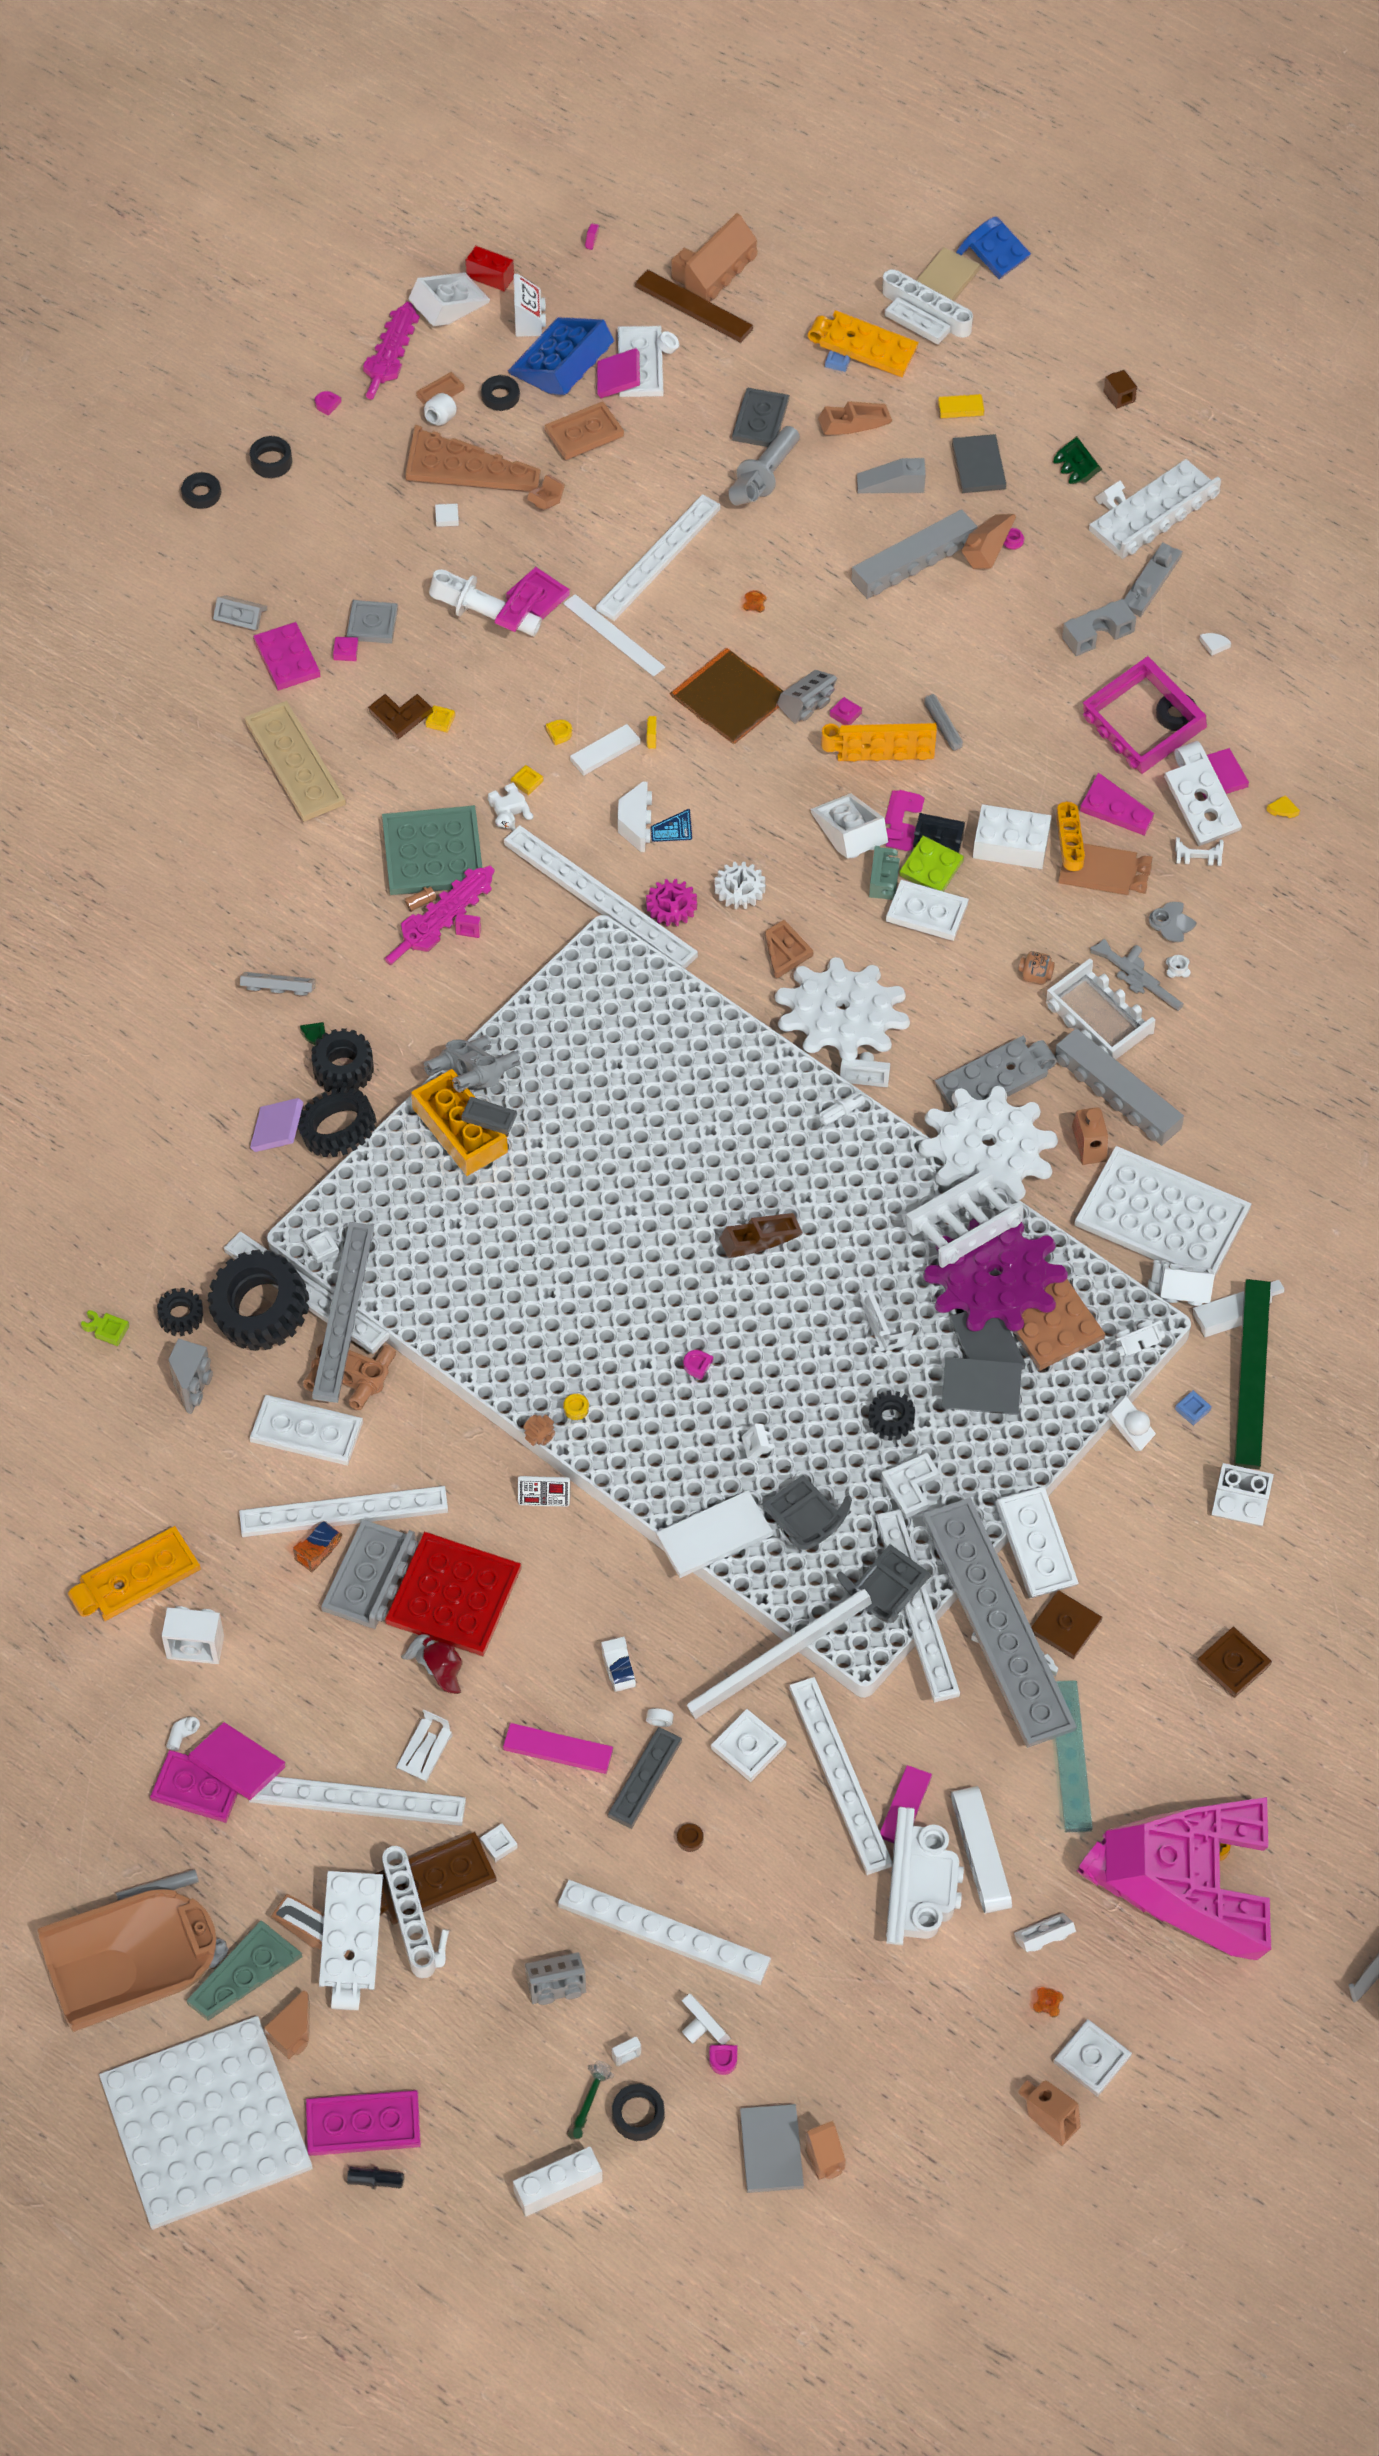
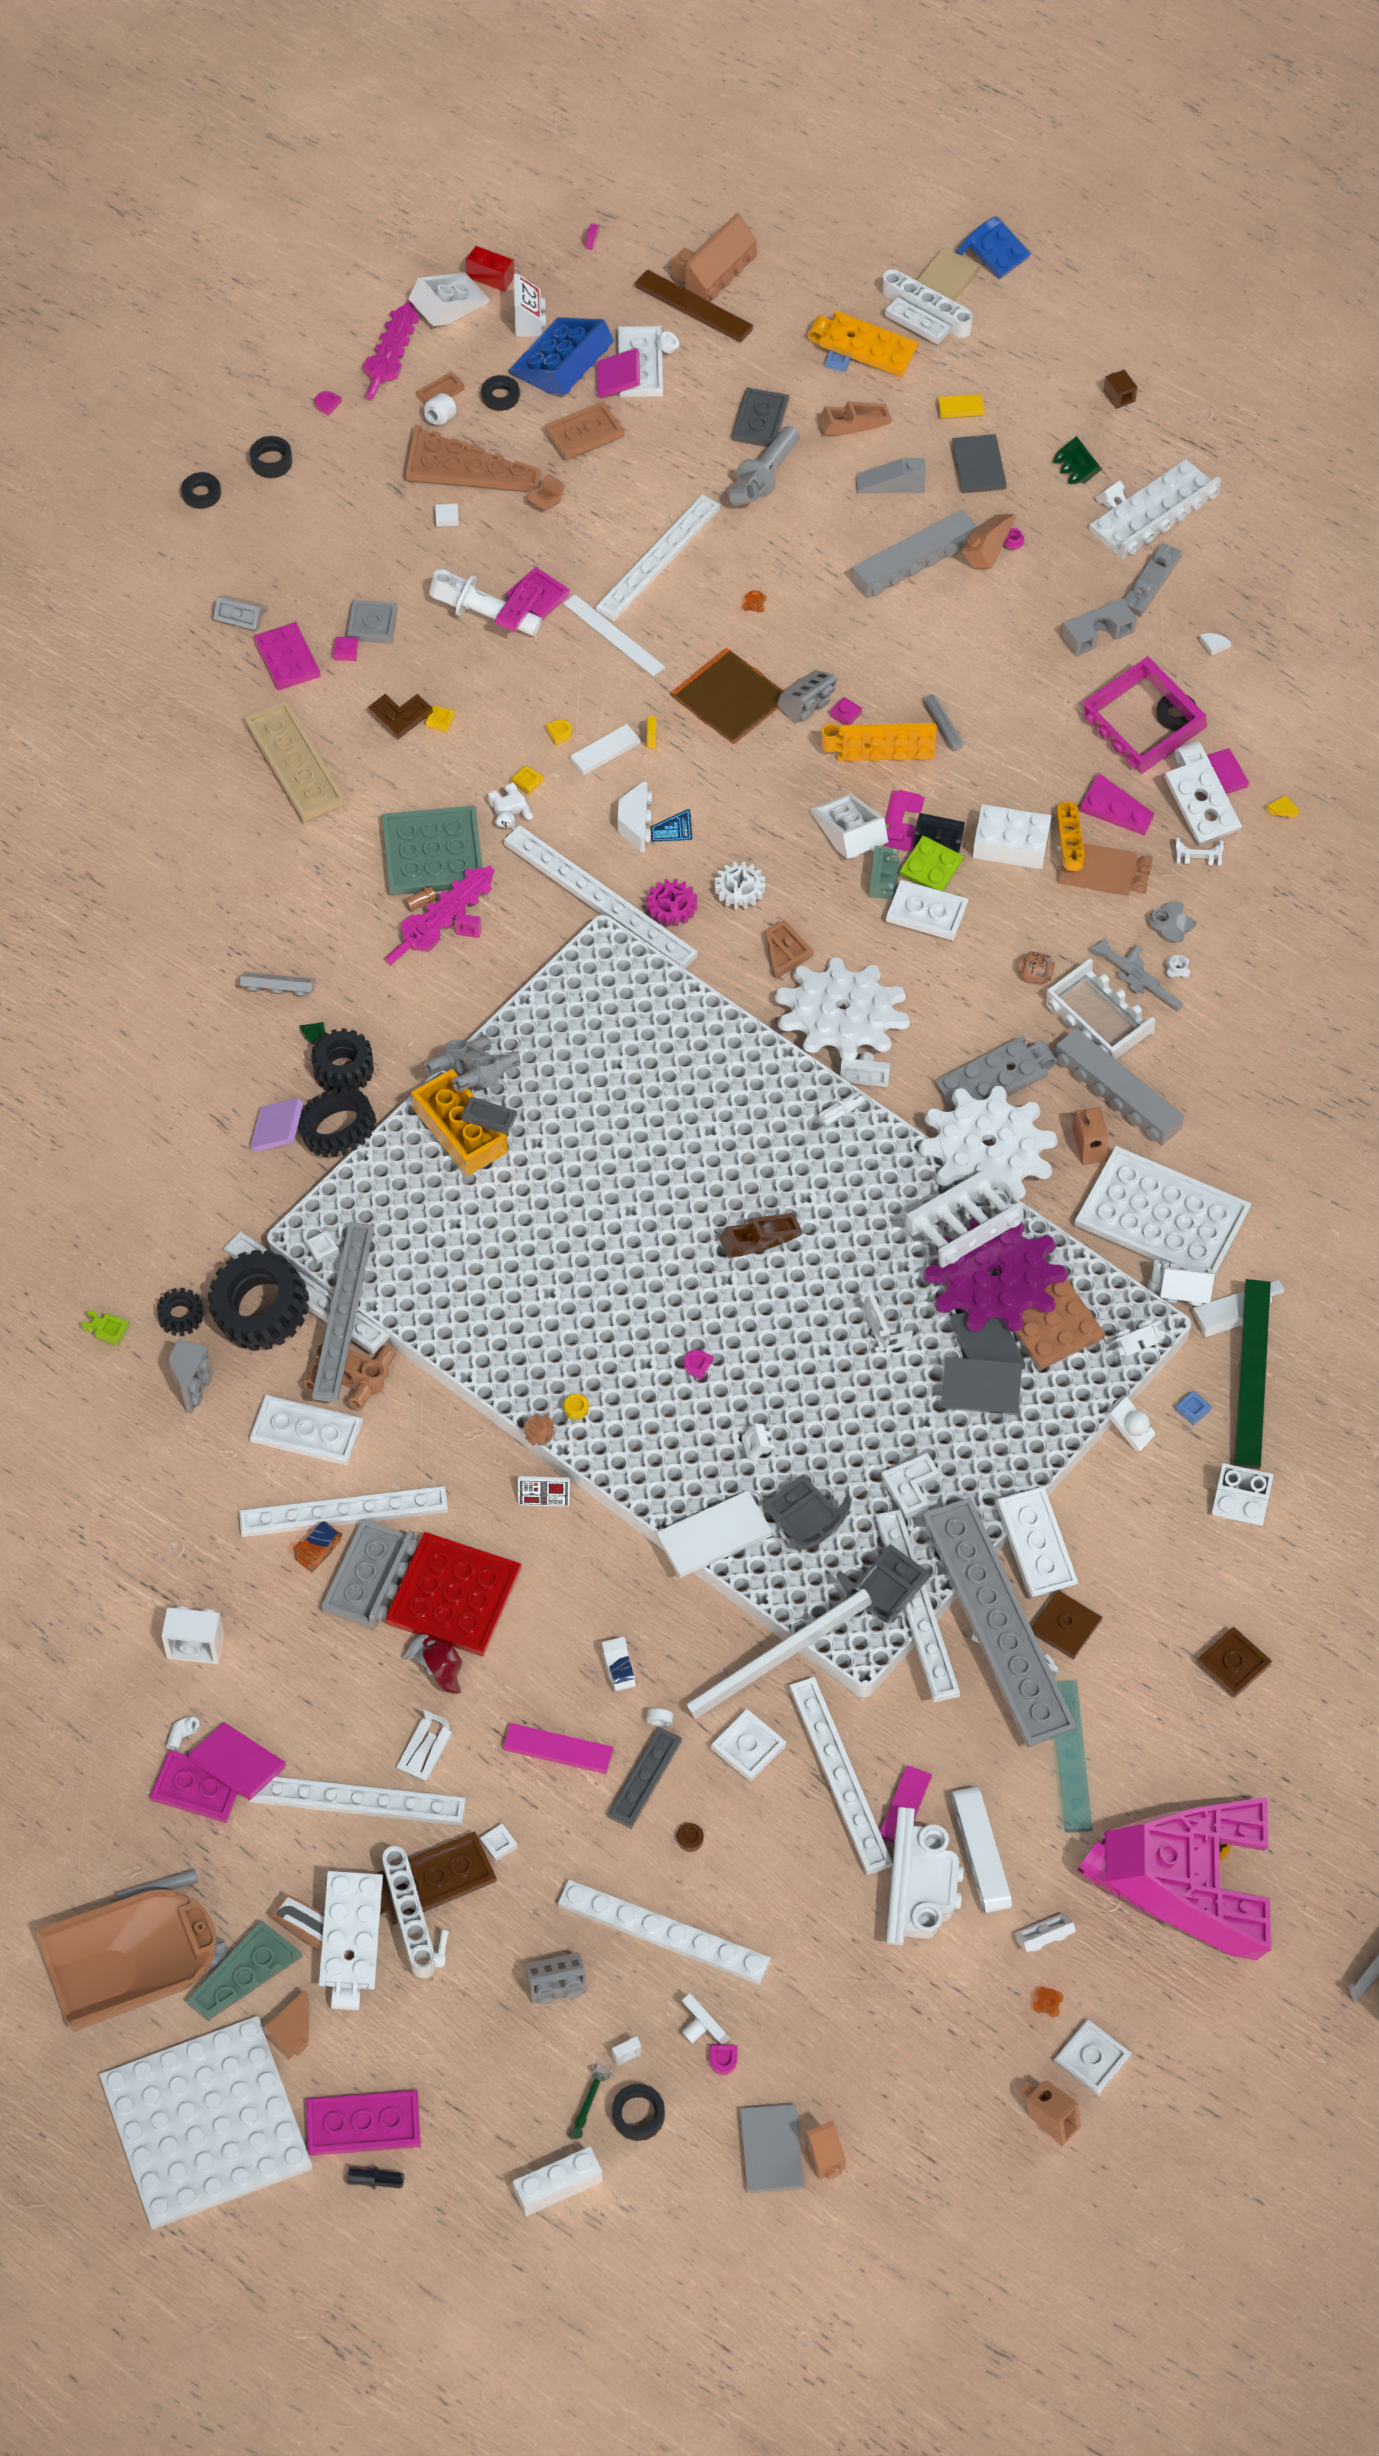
light orange hinge [68,1526,201,1621] -> none
black tyre [868,1391,915,1441] -> none

